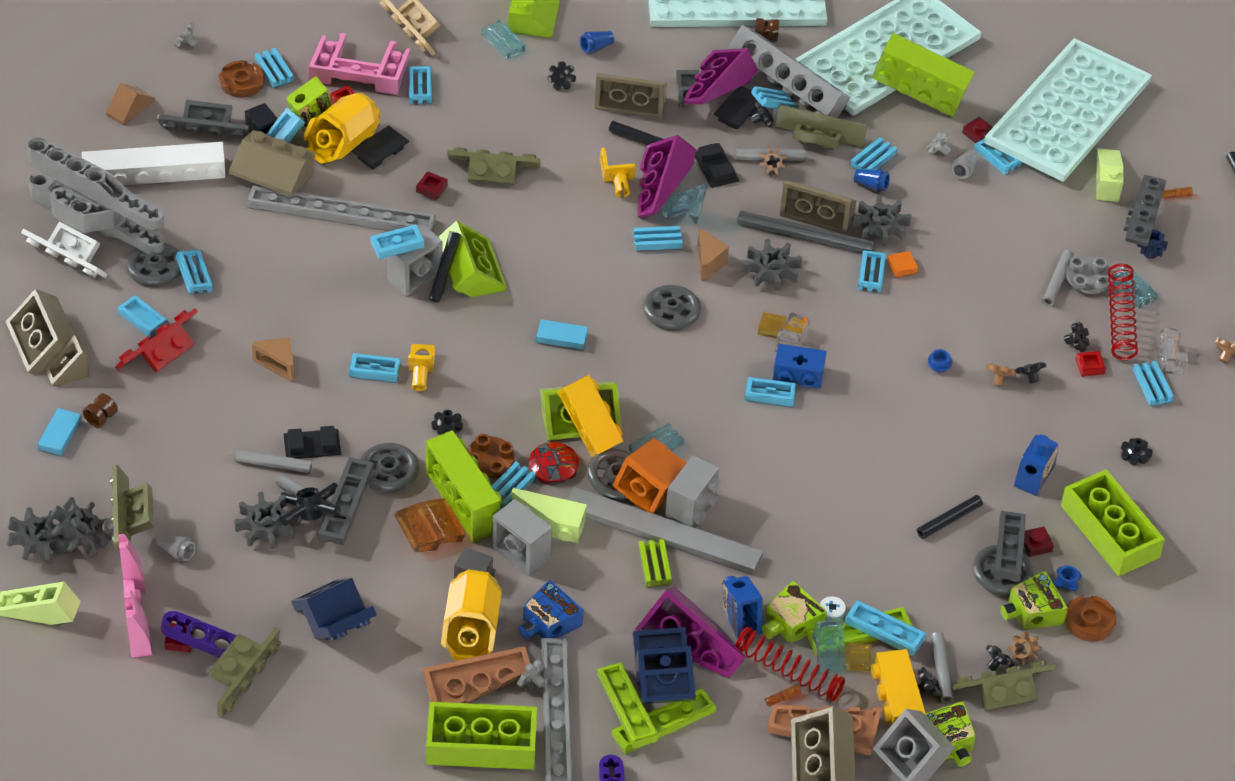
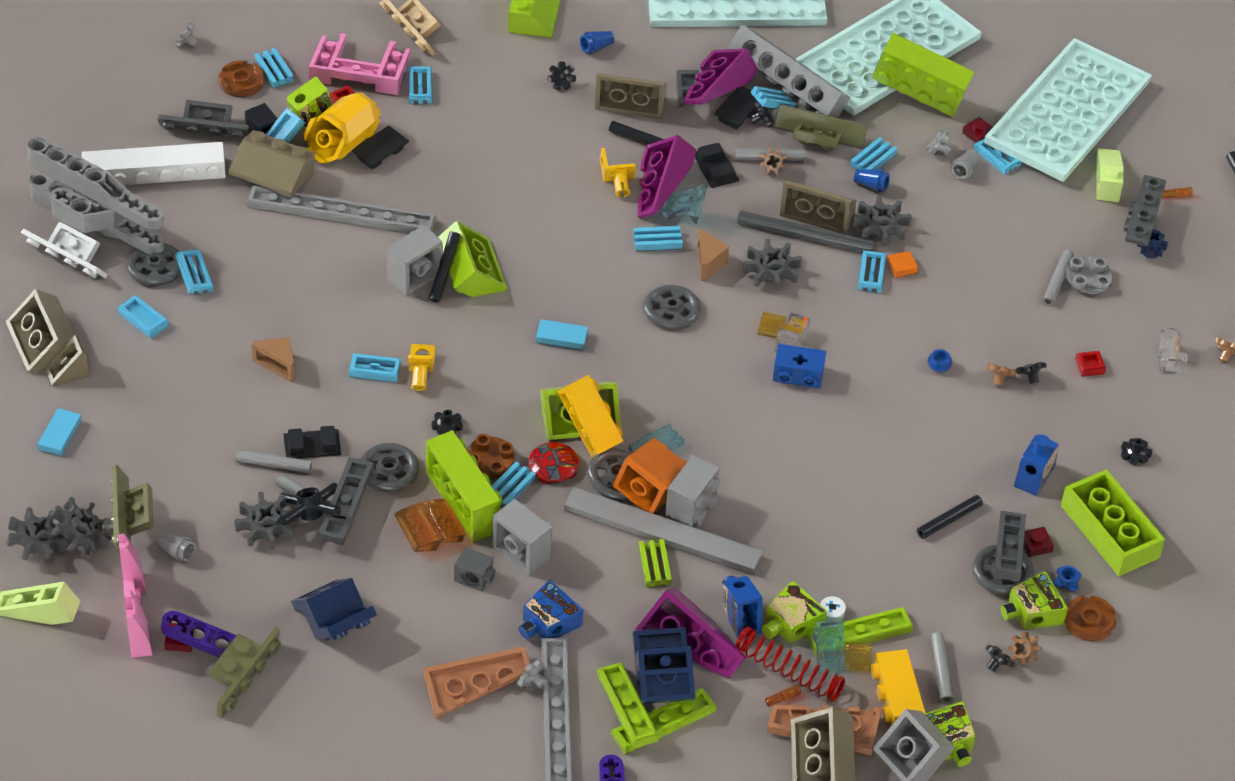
reddish brown wheel [82,393,118,428] -> none
medium nougat slope [106,83,155,125] -> none
red bracket [115,308,198,373] -> none
medium azure plate [370,224,424,259] -> none
dark red plate [416,171,448,200] -> none
lime brick [426,702,537,770] -> none
yellow brick [441,569,502,661] -> none
olive bracket [447,147,541,185] -> none
clear light blue tile [481,20,526,59] -> none
yellowish green slope [511,488,587,543] -> none
medium azure tile [745,377,796,407] -> none
reddish brown wheel [755,18,779,41] -> none
medium azure tile [844,600,927,656] -> none
black plant [917,667,941,698] -> none
olive bracket [951,660,1057,711] -> none
black plant [1064,322,1090,352] -> none
red piece [1107,263,1138,360] -> none
clear light blue tile [1110,264,1158,308] -> none
medium azure tile [1132,361,1174,406] -> none

